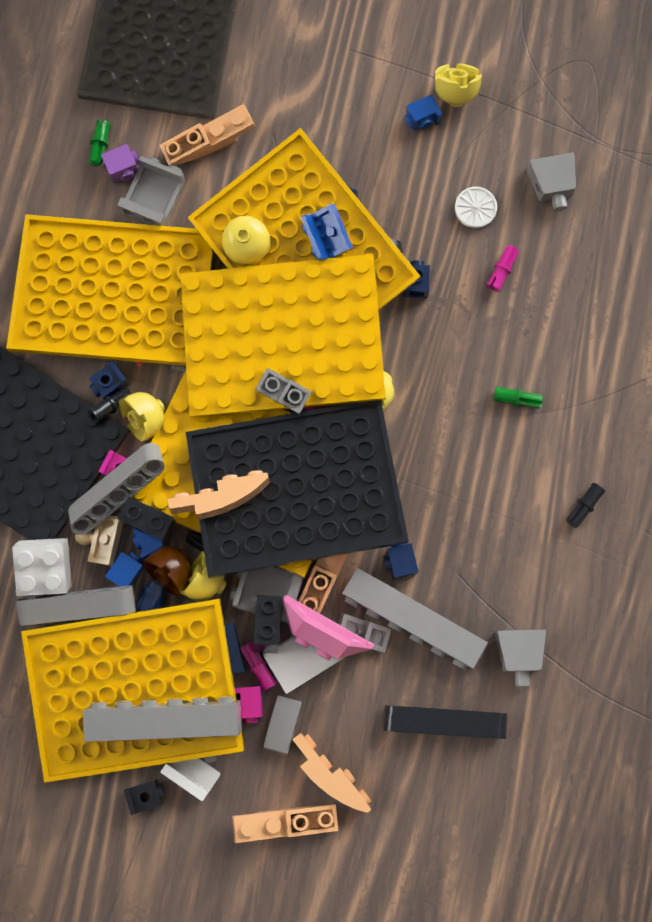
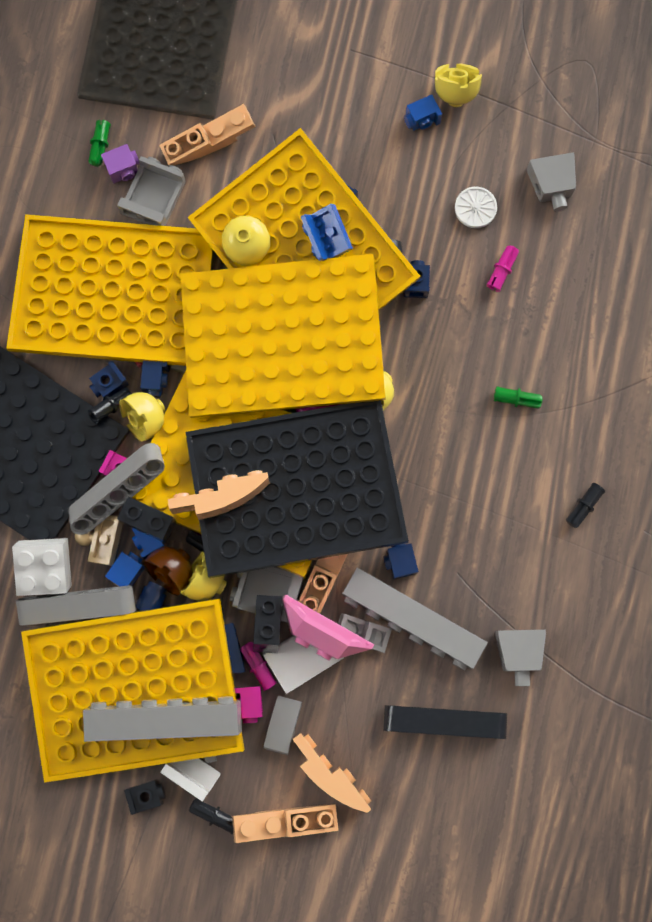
light grey slope [255,368,311,414] -> none
none -> dark blue brick [140,361,170,398]
none -> black axle [189,798,234,834]

